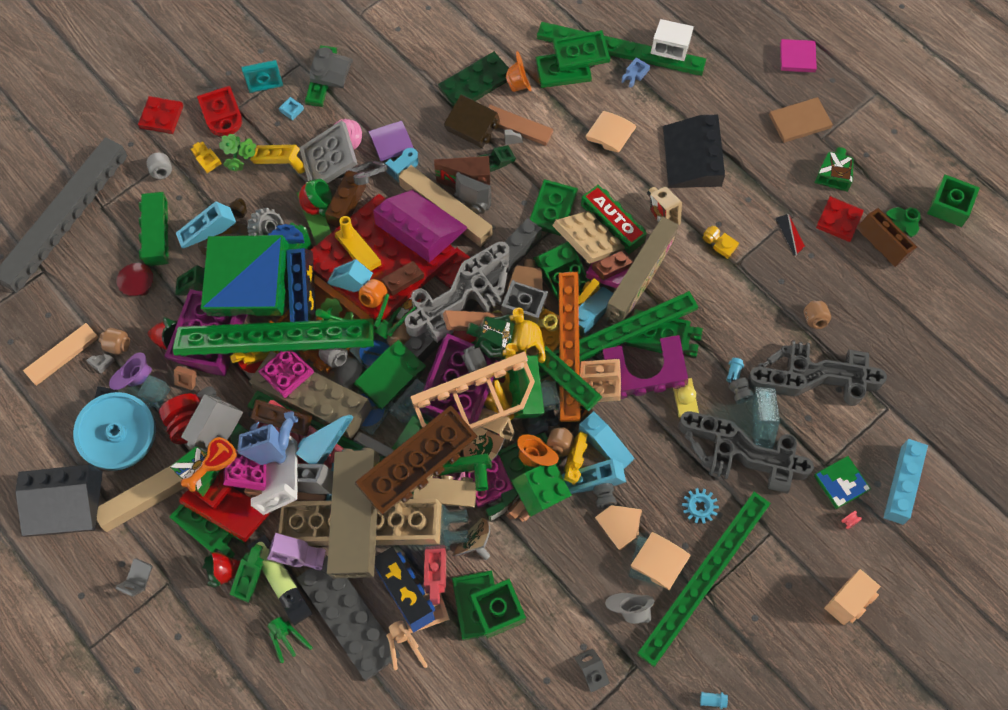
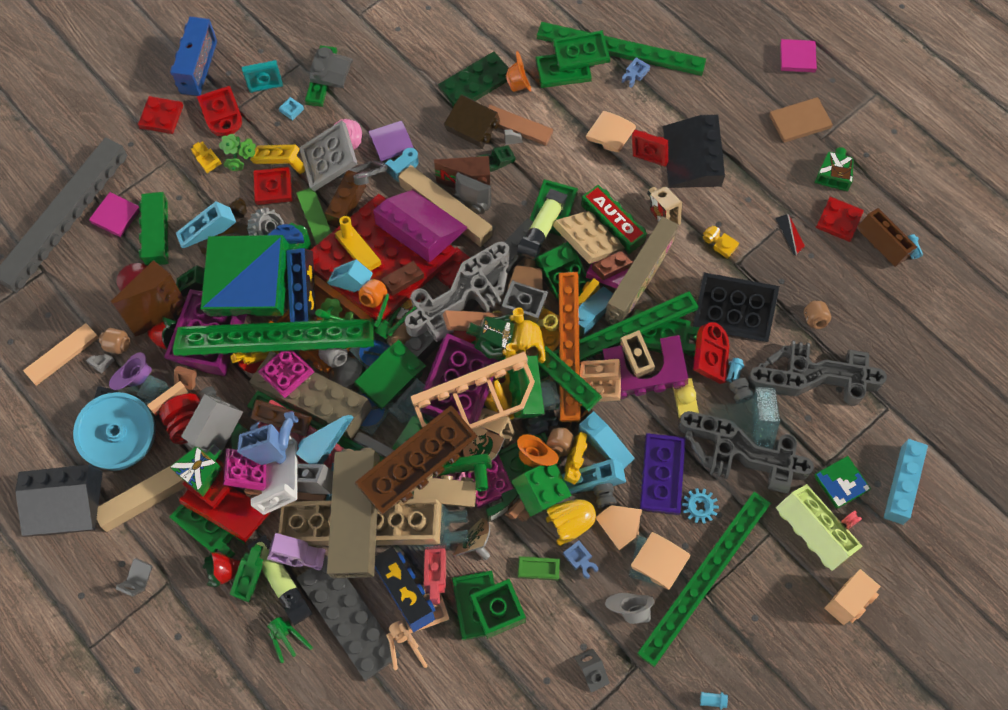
light grey head [146,152,172,179] -> none
orange piece [181,437,237,492] -> none
green piece [299,179,332,217] -> none
dark grey brick [461,346,488,373] -> none
white brick [651,19,694,61] -> none
green plate [886,207,921,237] -> none
green brick [927,174,980,227] -> none
none -> dark pink tile [89,192,140,237]
none -> reddish brown slope [110,260,185,336]
none -> light nougat slope [147,381,188,416]
none -> blue brick [170,17,217,96]
none -> red plate [254,167,292,205]
none -> piece [517,188,567,260]
none -> bright green tile [518,556,560,581]
none -> yellow hair [546,499,596,546]
none -> medium blue plate [563,540,598,579]
none -> tan brick [620,330,655,378]
none -> red plate [632,130,668,167]
none -> dark purple tile [640,433,685,515]
none -> black slope [693,272,780,342]
none -> red plate [693,322,730,384]
none -> yellowish green slope [776,484,862,571]
none -> medium azure pin [907,234,923,259]

